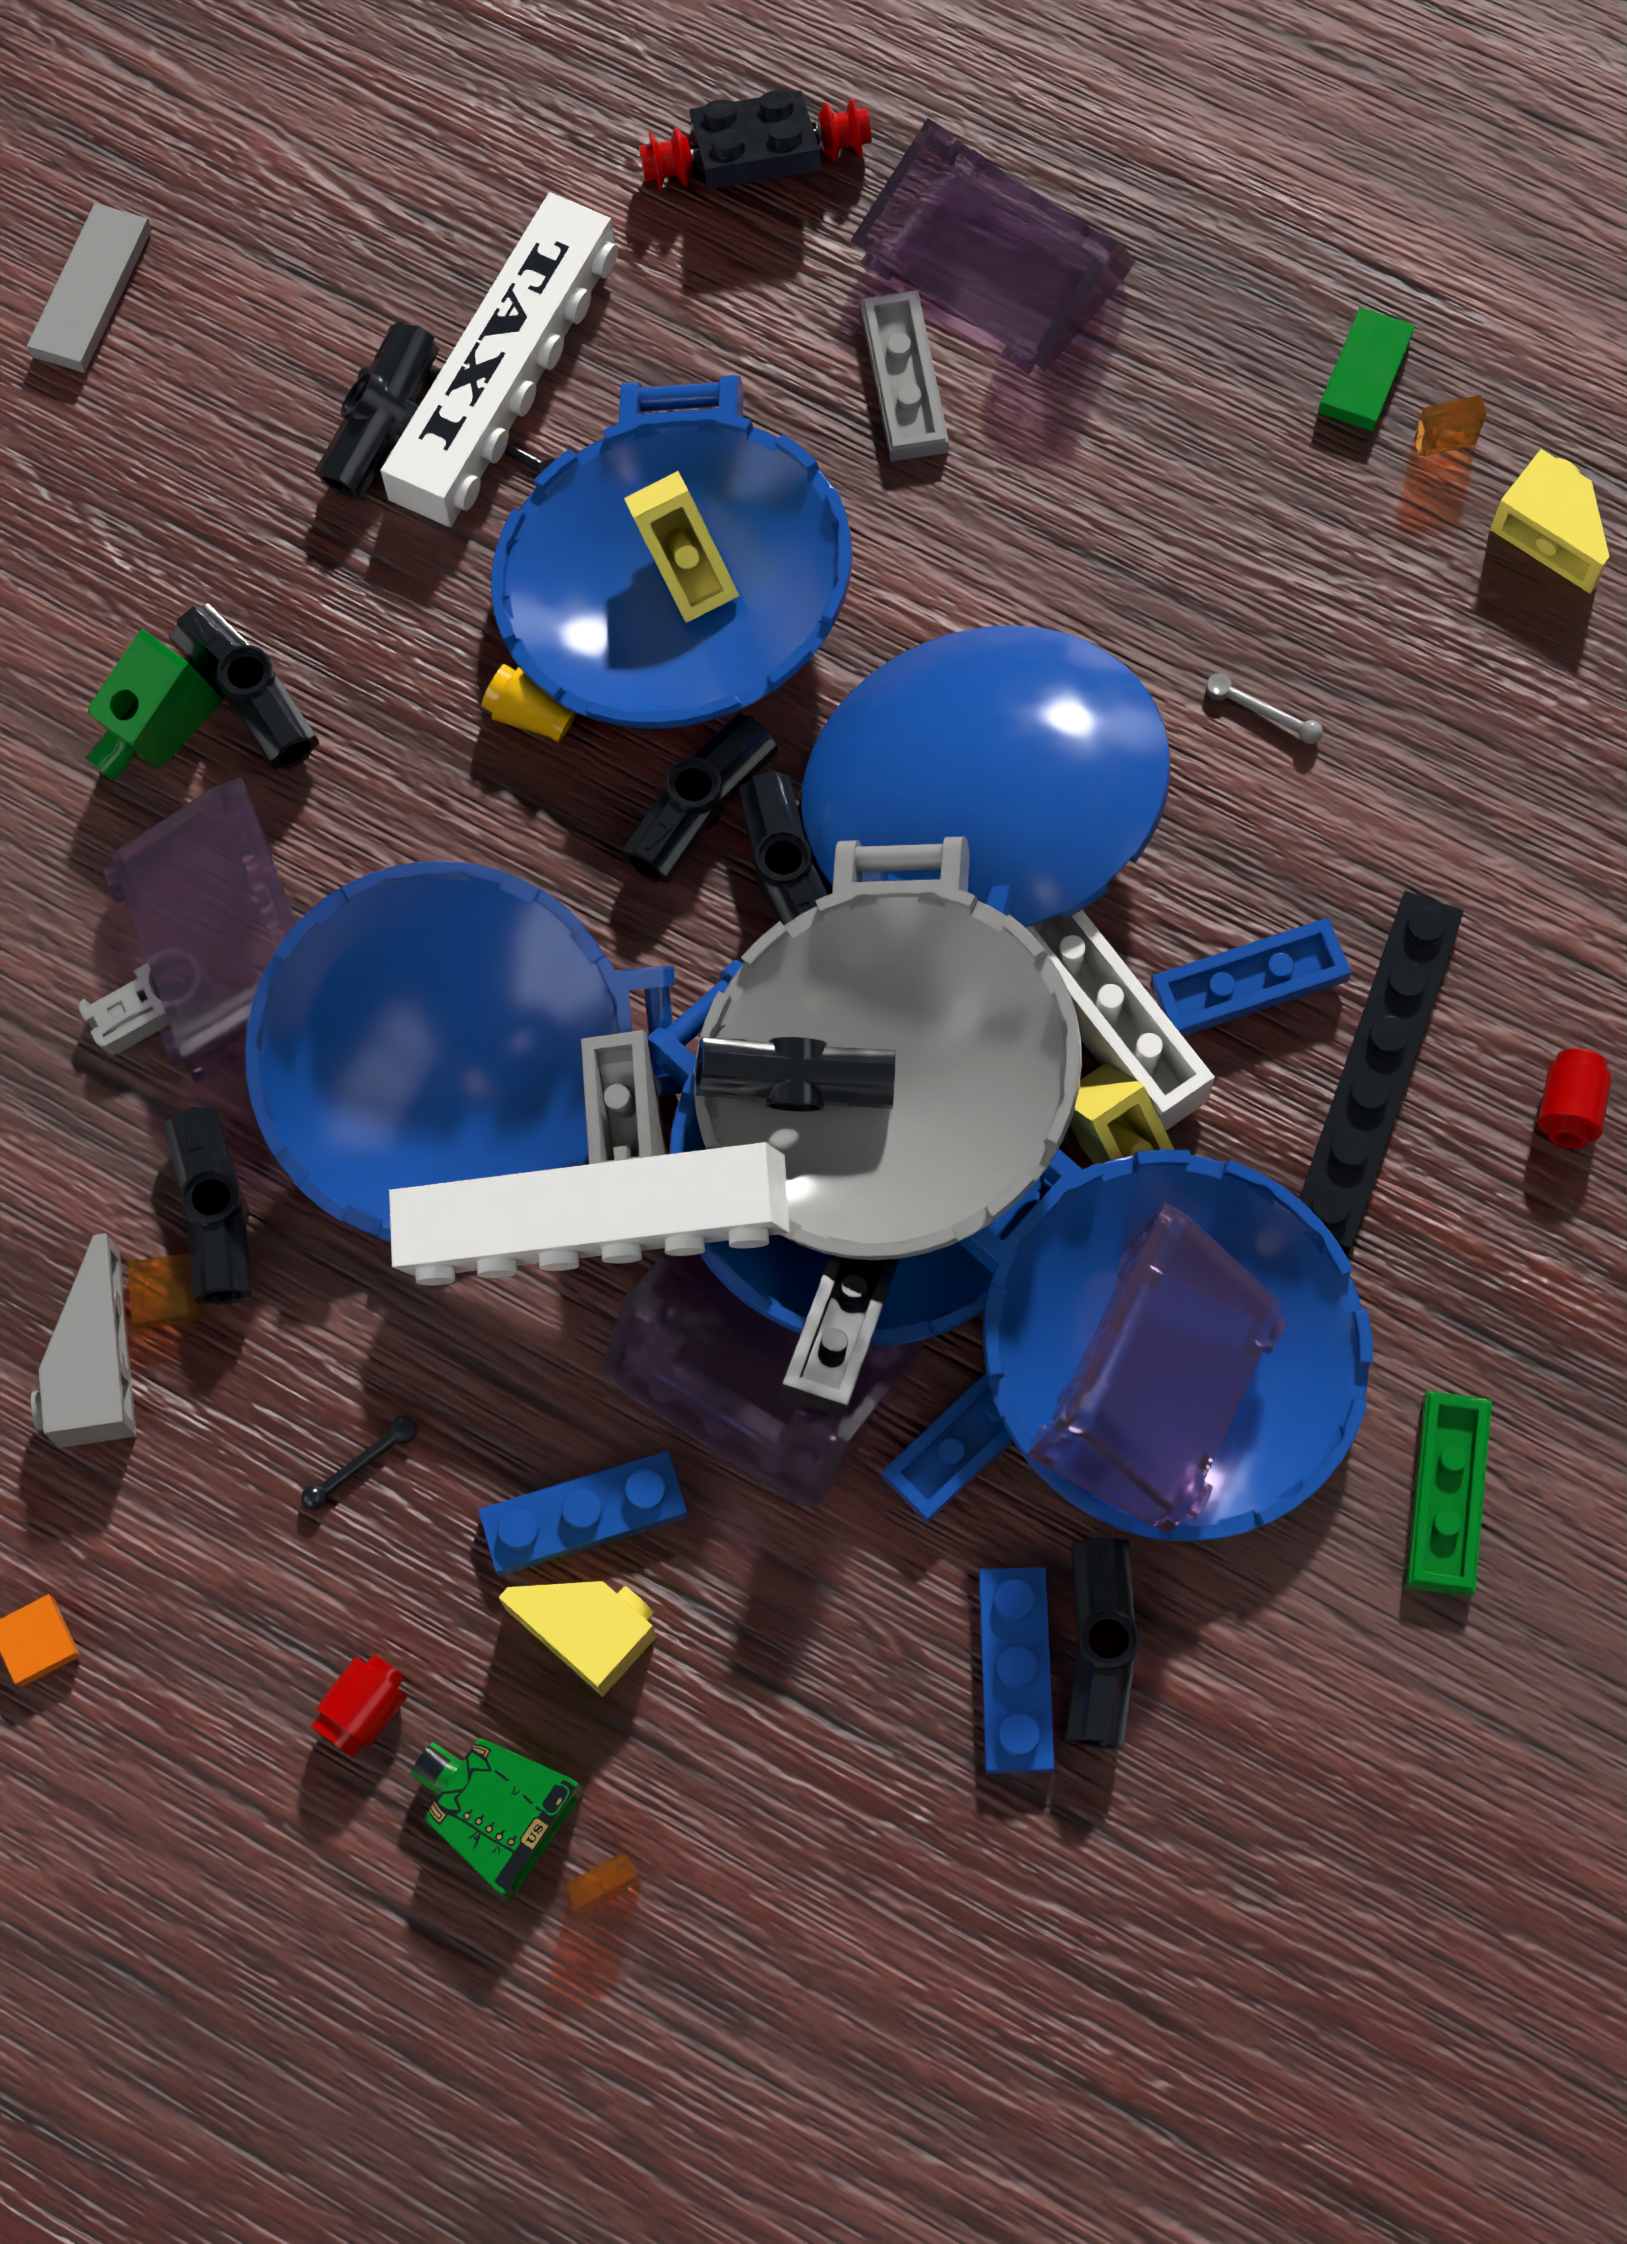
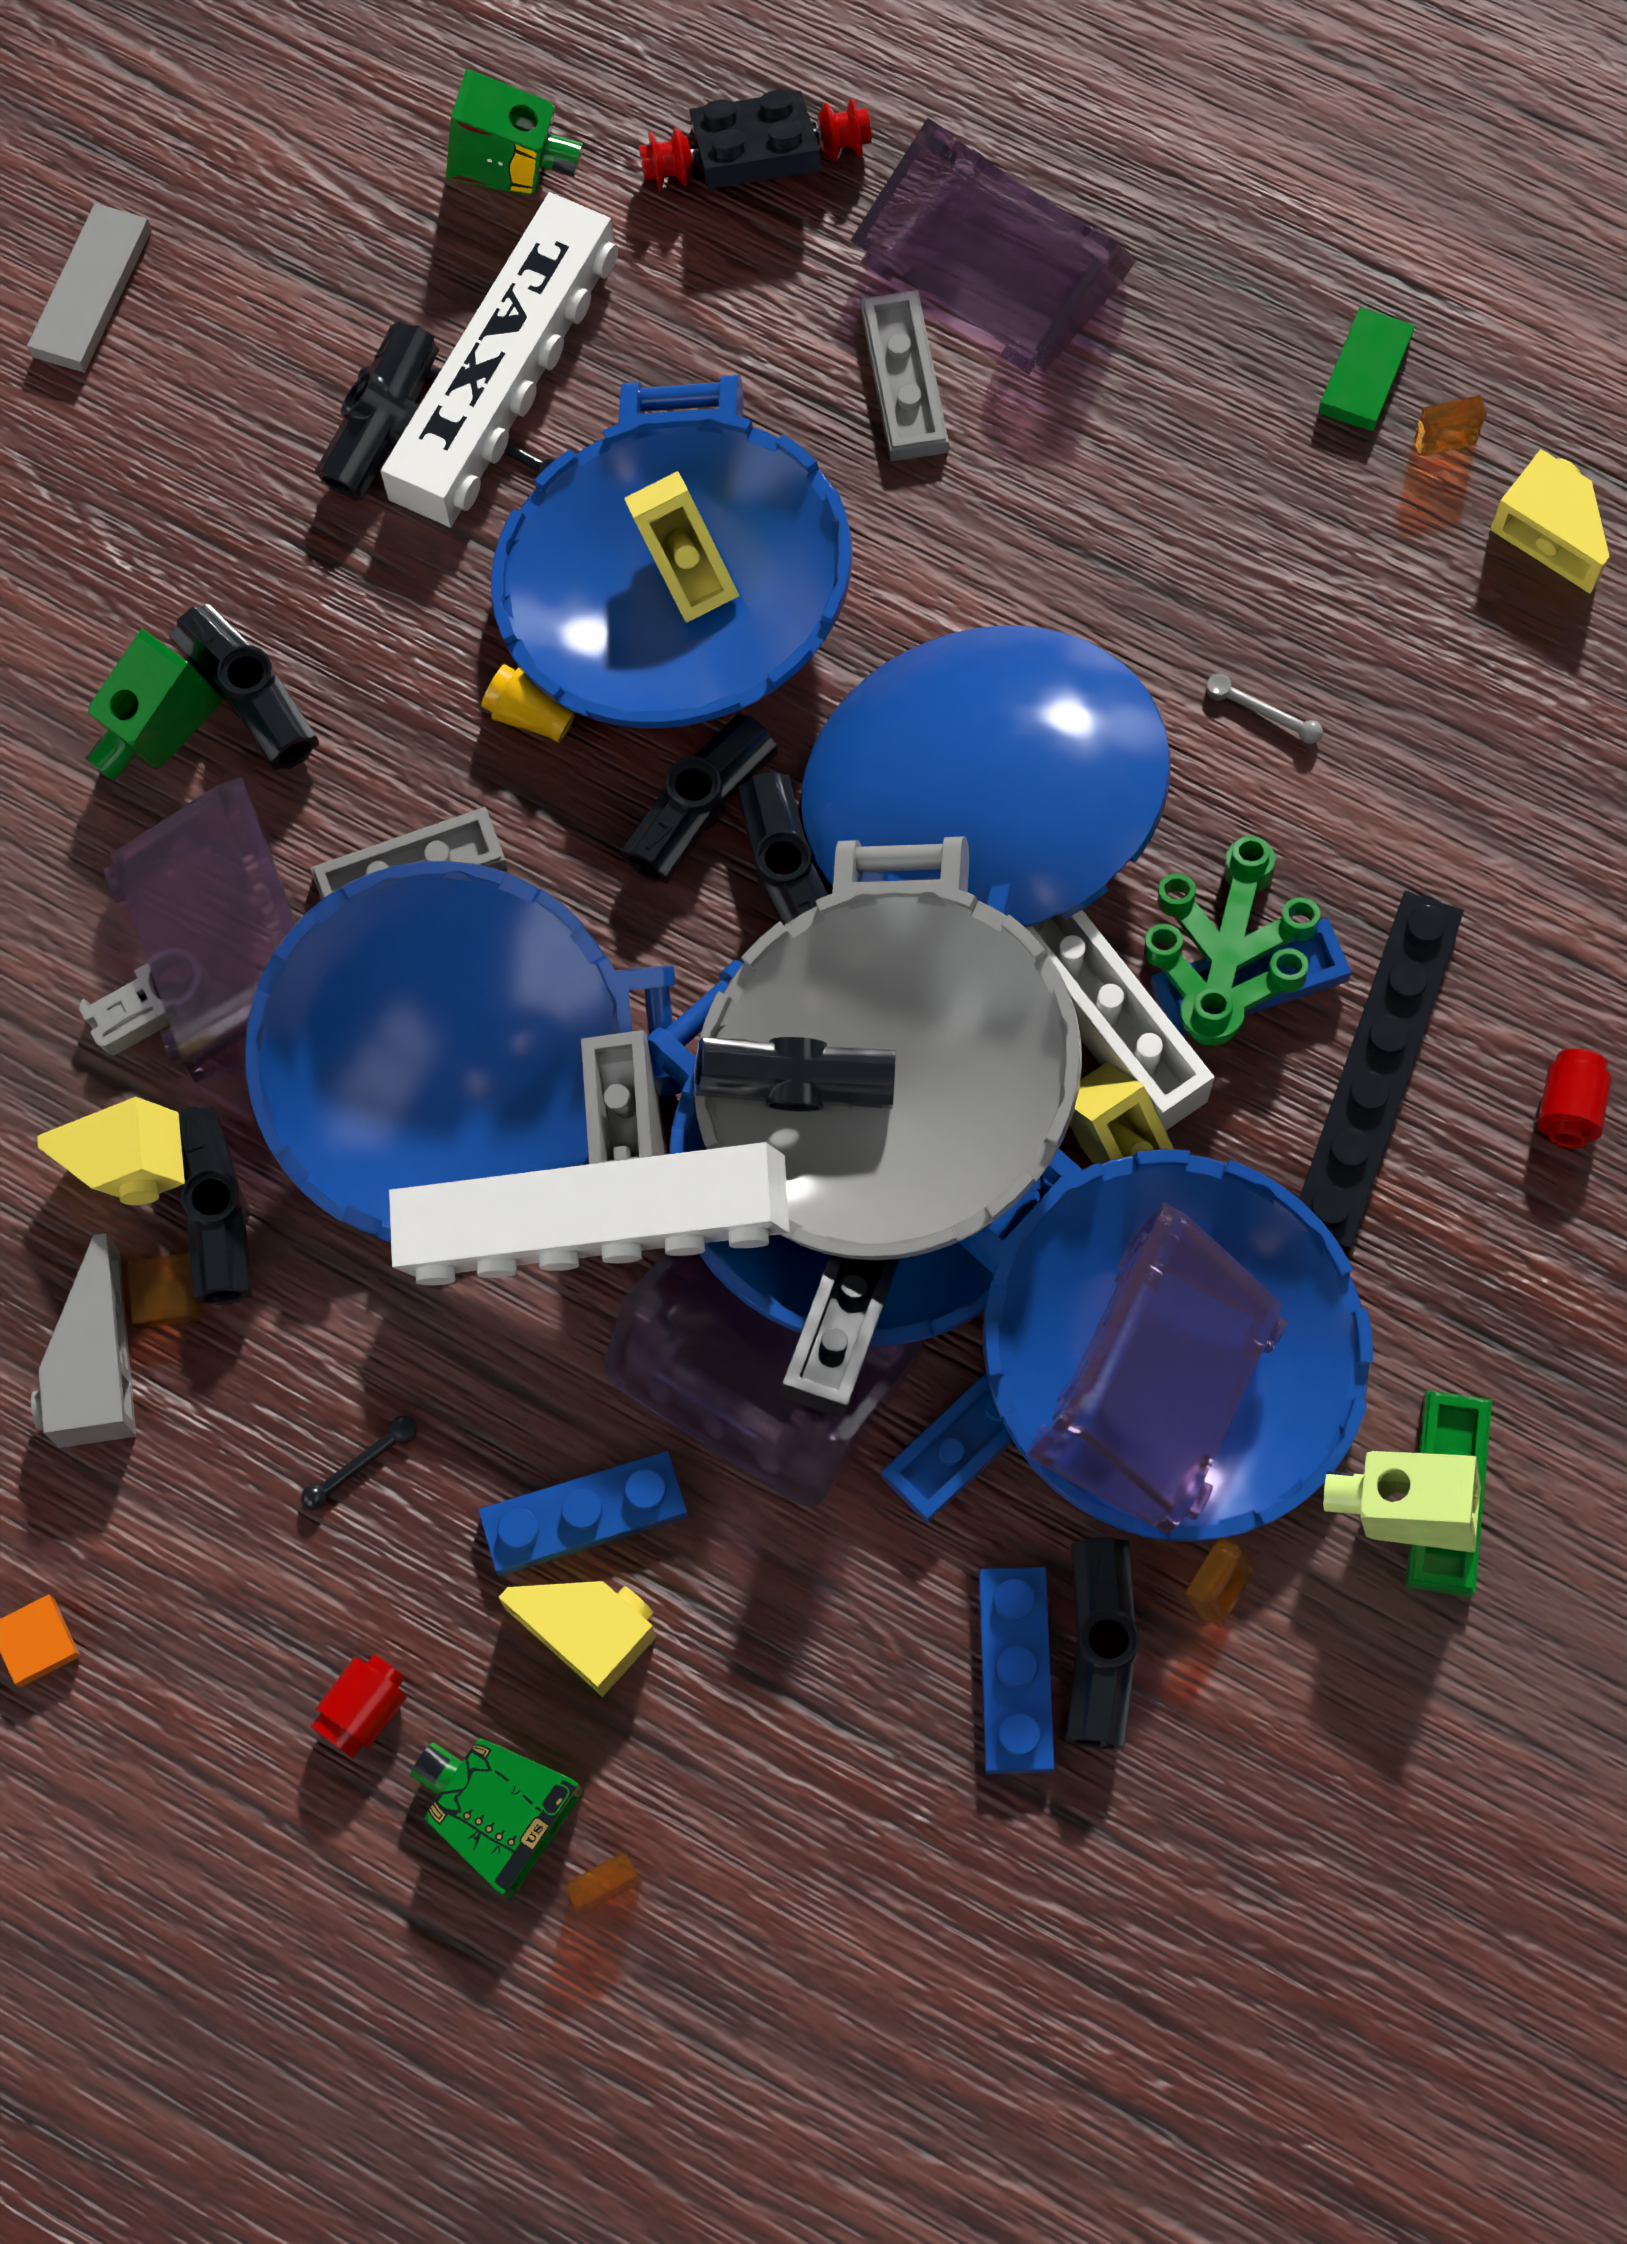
none -> light yellow slope [37,1097,185,1205]
none -> light grey tile [310,807,508,900]
none -> green torso [445,69,583,196]
none -> green plant [1144,836,1320,1046]
none -> clear orange tile [1185,1538,1253,1627]
none -> yellowish green torso [1323,1451,1481,1553]

